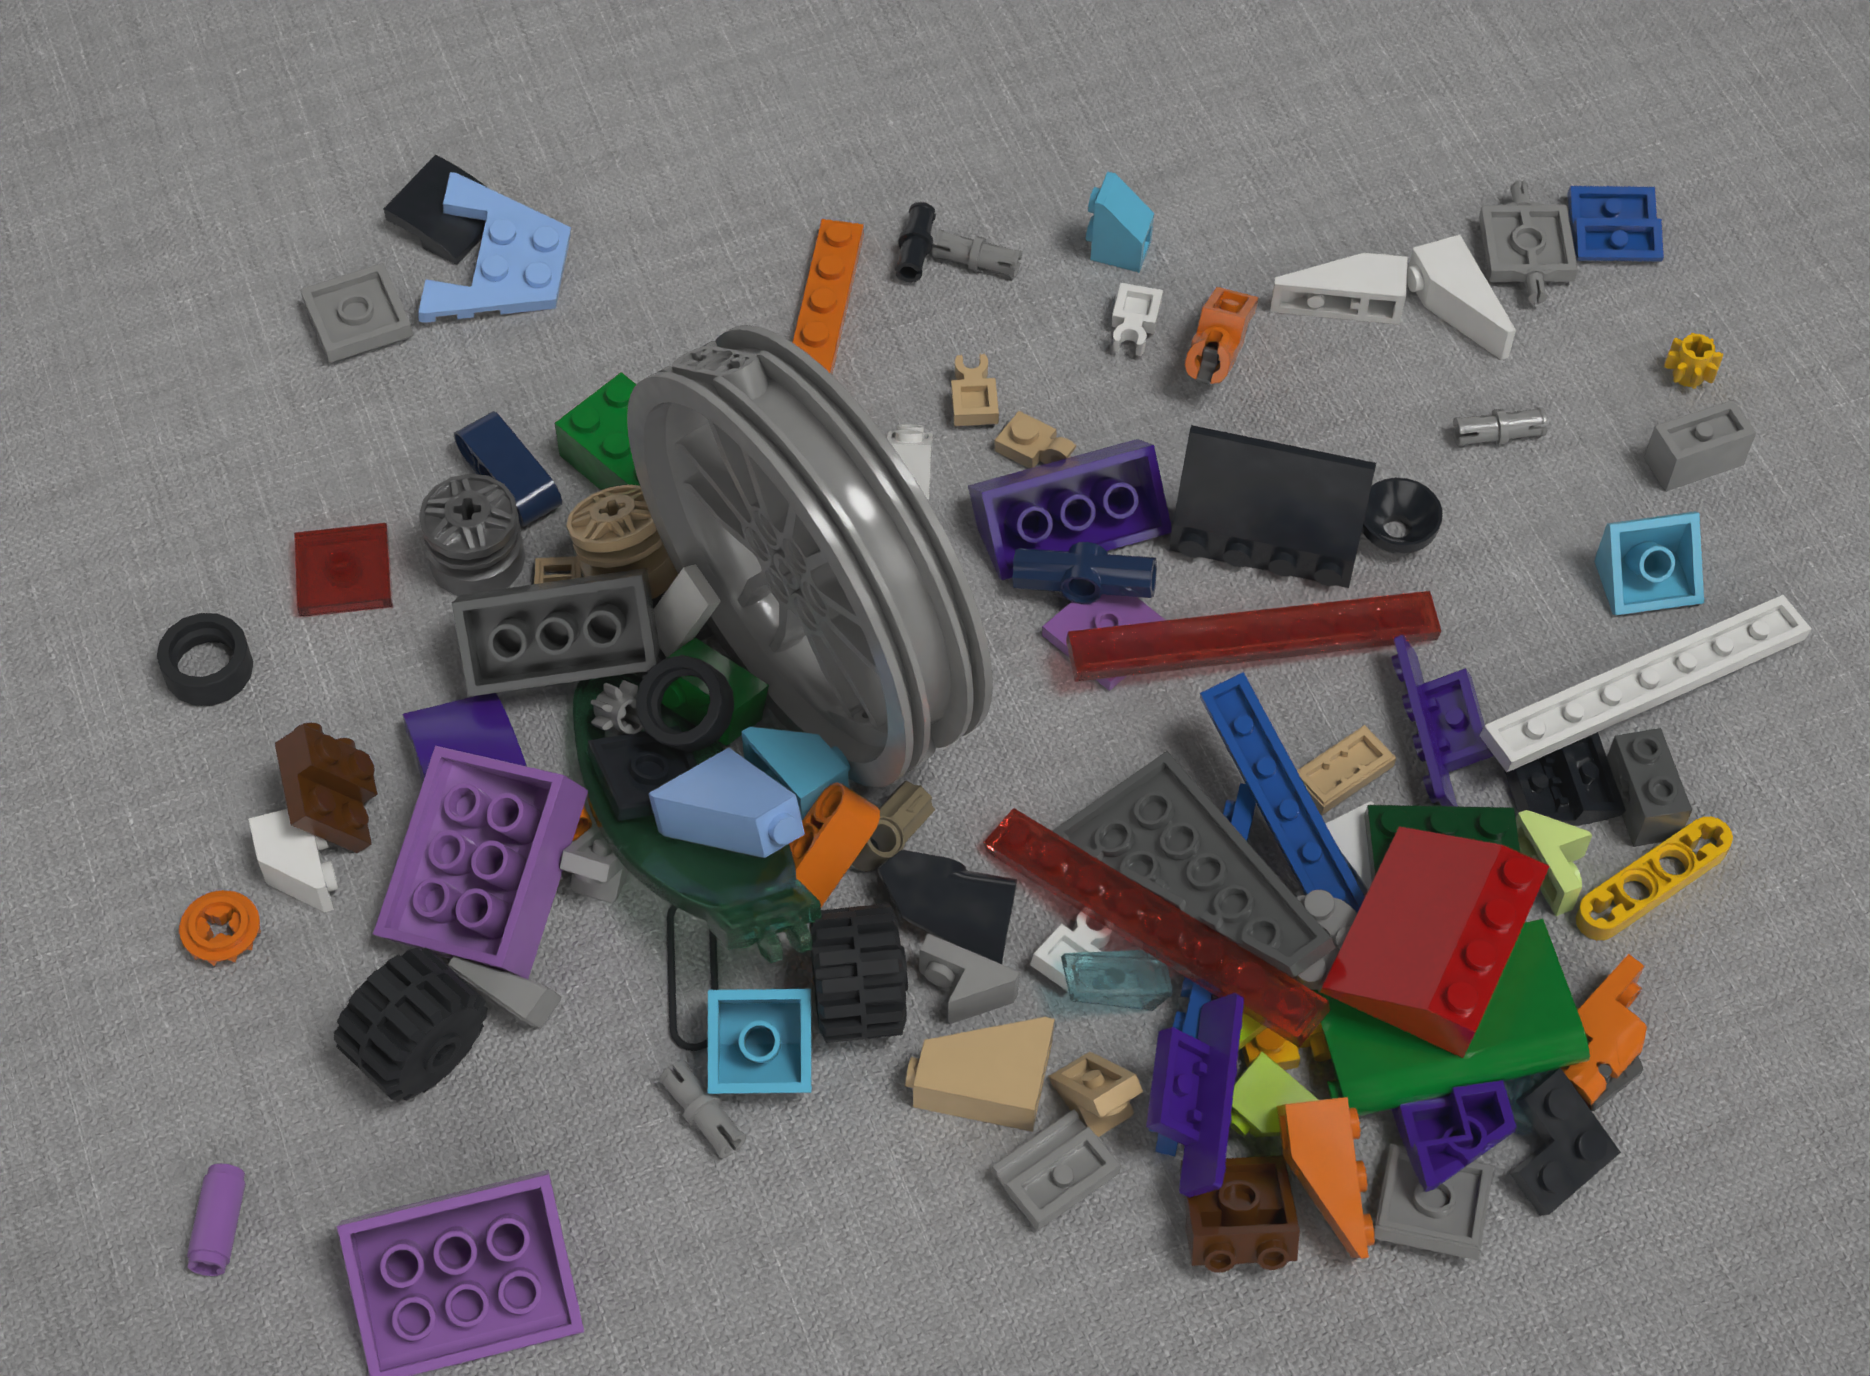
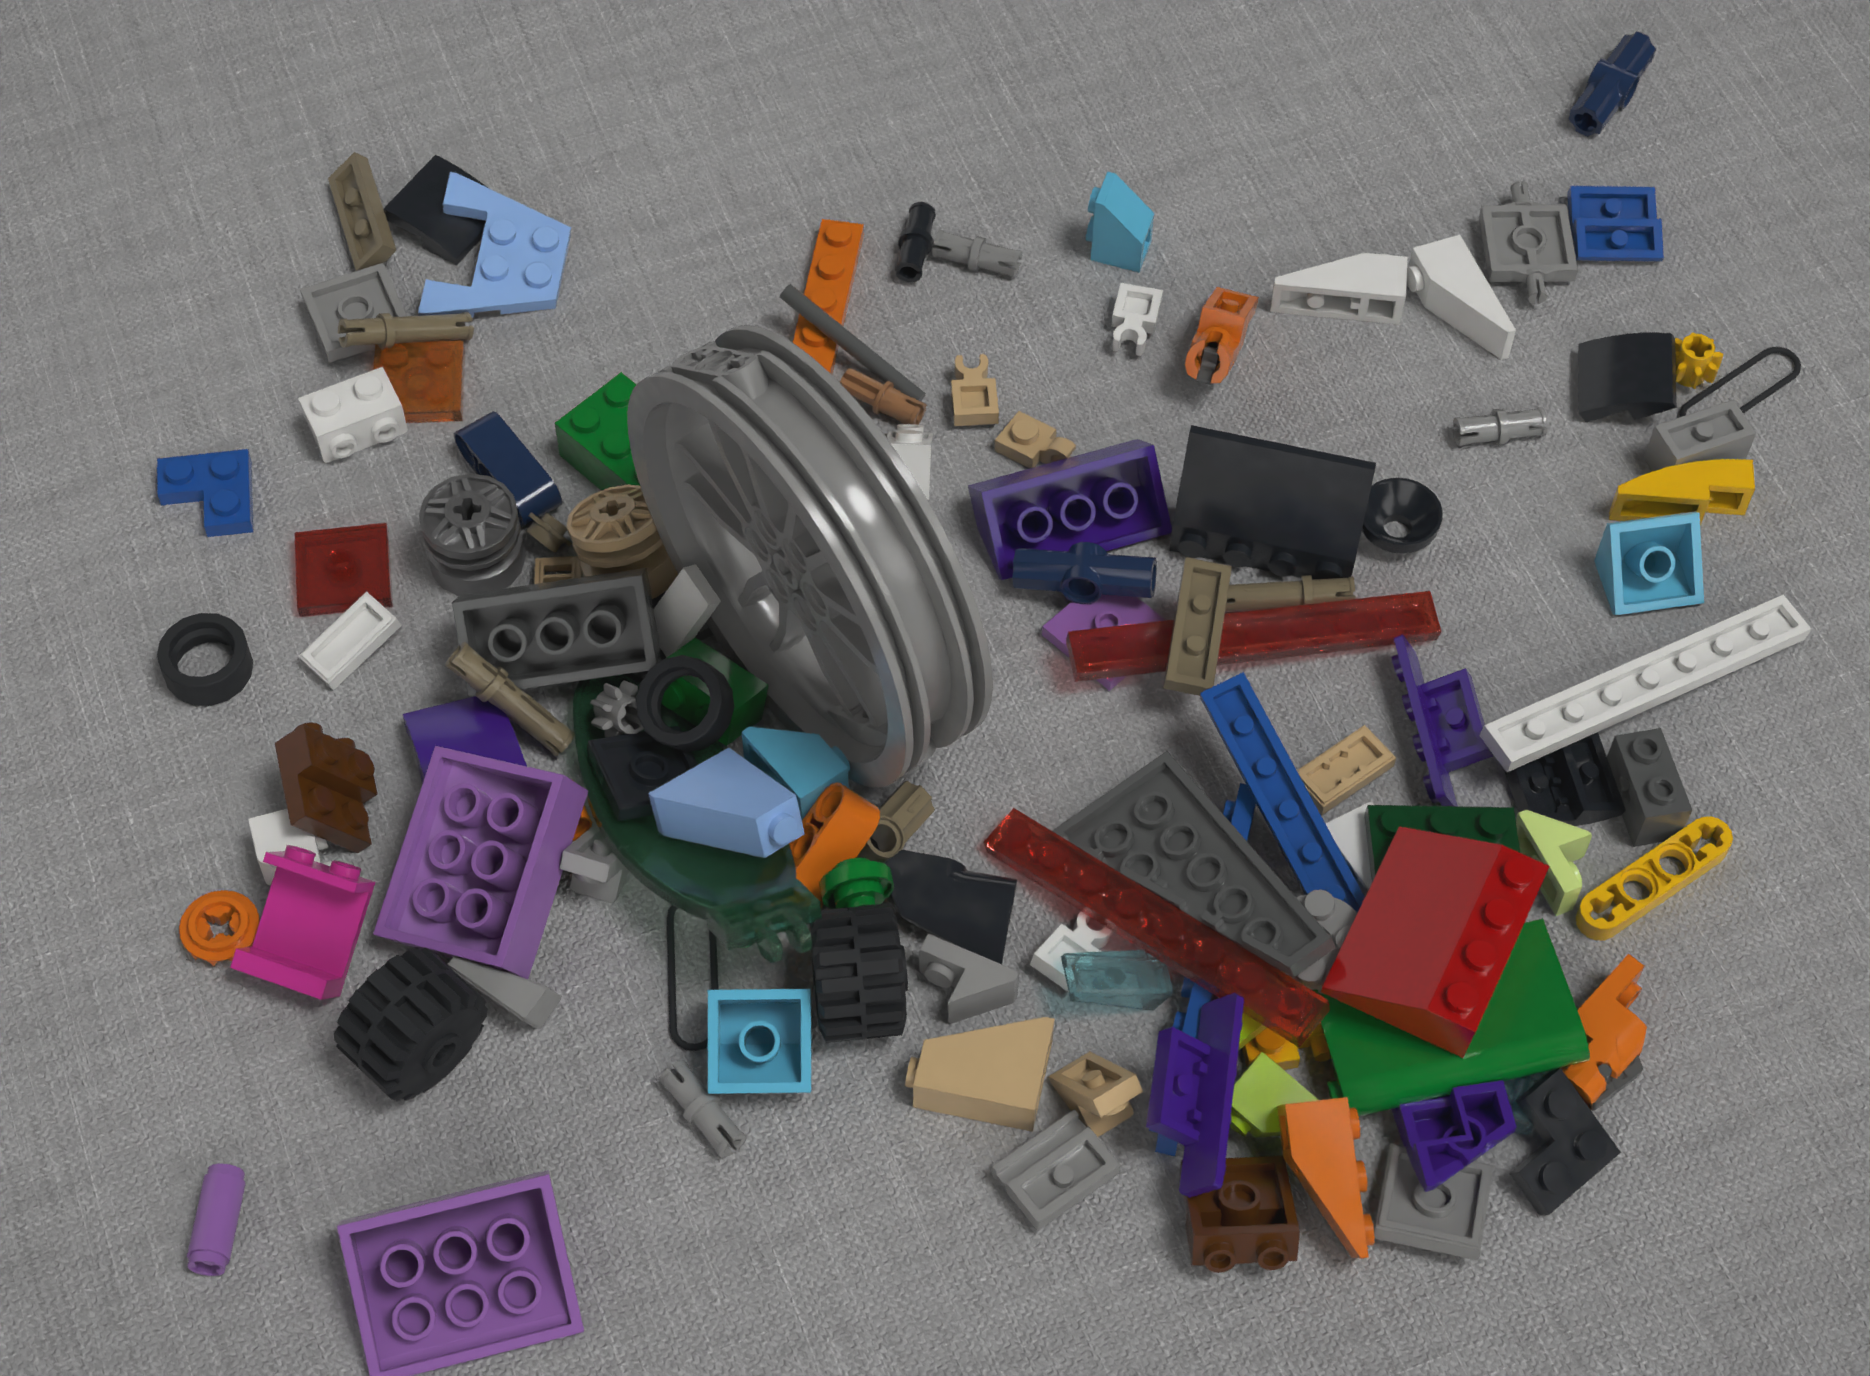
none -> blue plate [157,449,254,537]
none -> dark pink panel [230,845,375,1000]
none -> white bracket [298,367,408,463]
none -> white tile [299,591,402,691]
none -> dark tan plate [328,152,397,271]
none -> dark tan pin [338,312,474,349]
none -> clear orange plate [373,340,465,423]
none -> dark tan pin [445,642,575,756]
none -> dark tan plate [526,512,572,553]
none -> dark grey bar [780,284,926,401]
none -> green plate [819,858,894,909]
none -> medium nougat axle [840,368,927,425]
none -> dark tan plate [1163,557,1232,696]
none -> dark tan pin [1225,575,1356,612]
none -> dark blue piece [1568,31,1657,137]
none -> black slope [1578,332,1677,423]
none -> yellow slope [1609,459,1755,525]
none -> black piece [1679,347,1801,417]

